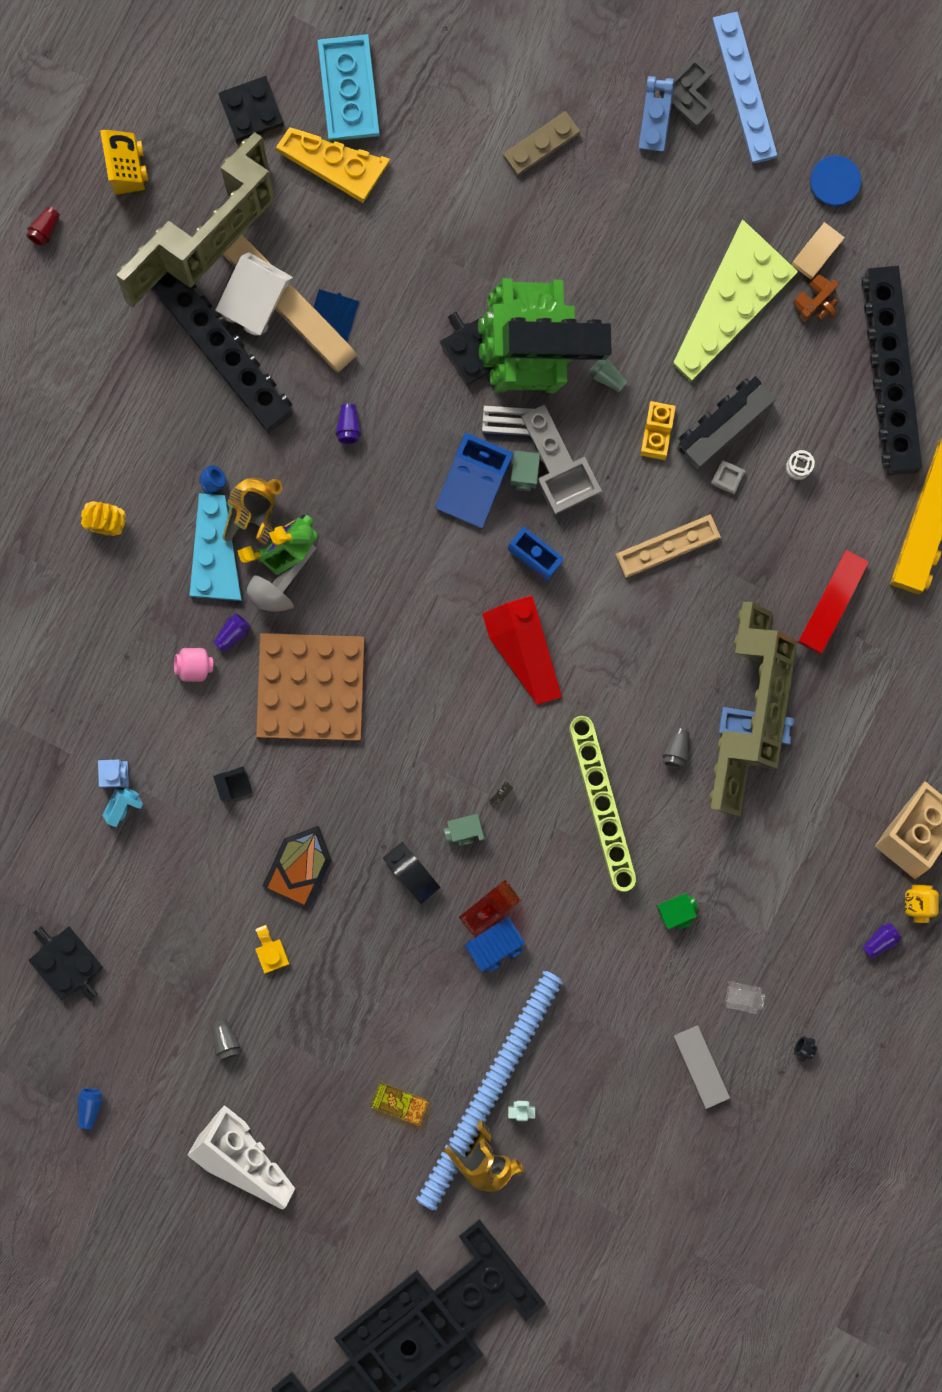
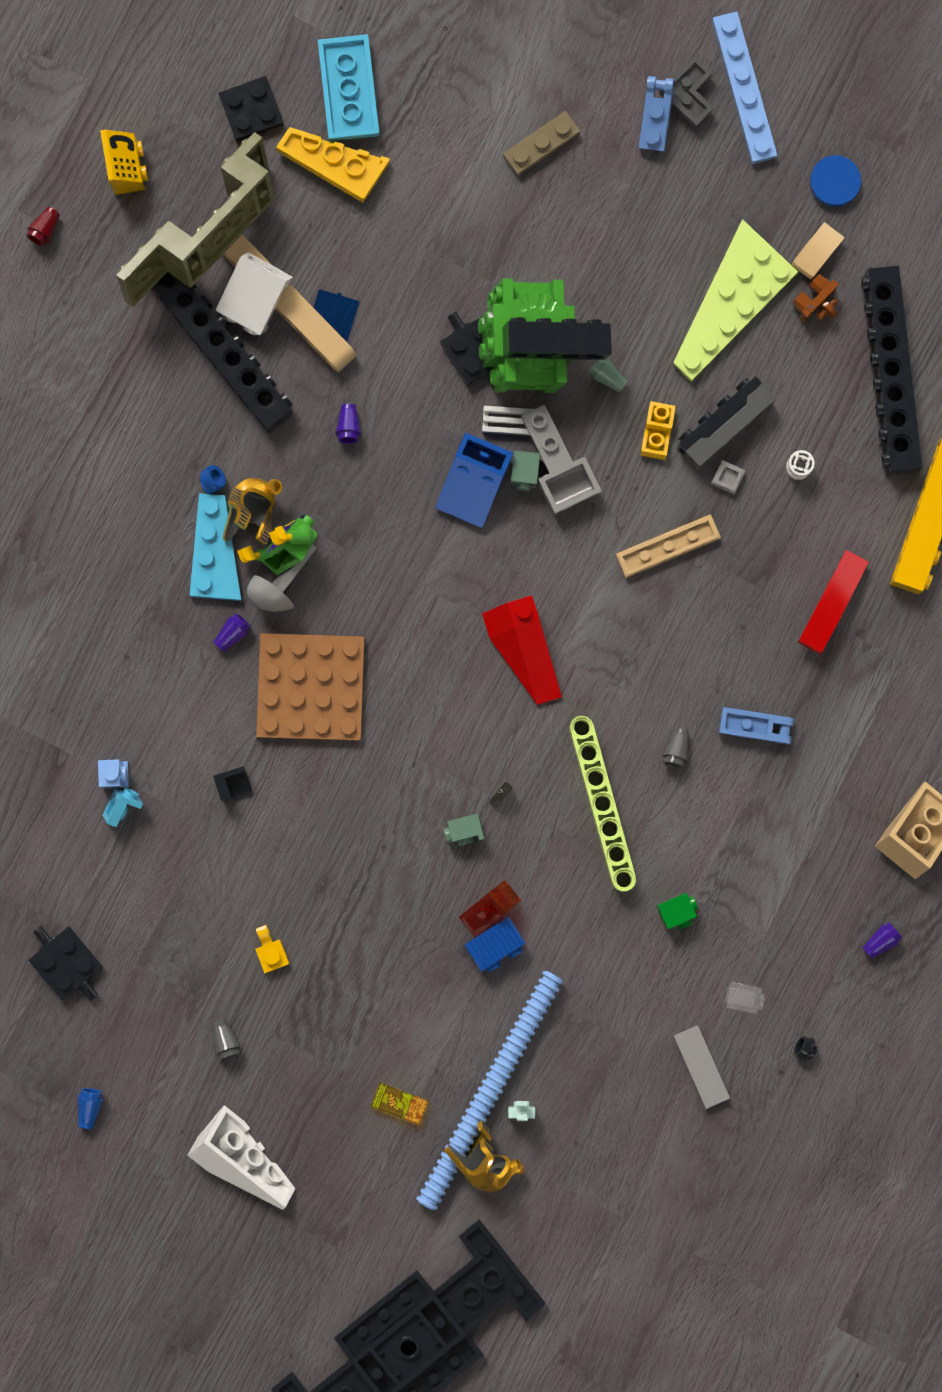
yellow gear [81,501,126,536] -> none
bright pink head [174,648,213,682] -> none
tile [262,826,332,908] -> none
black brick [383,841,441,904] -> none
blue brick [507,527,564,581] -> none
olive bracket [710,602,797,817] -> none
yellow head [905,885,939,923] -> none

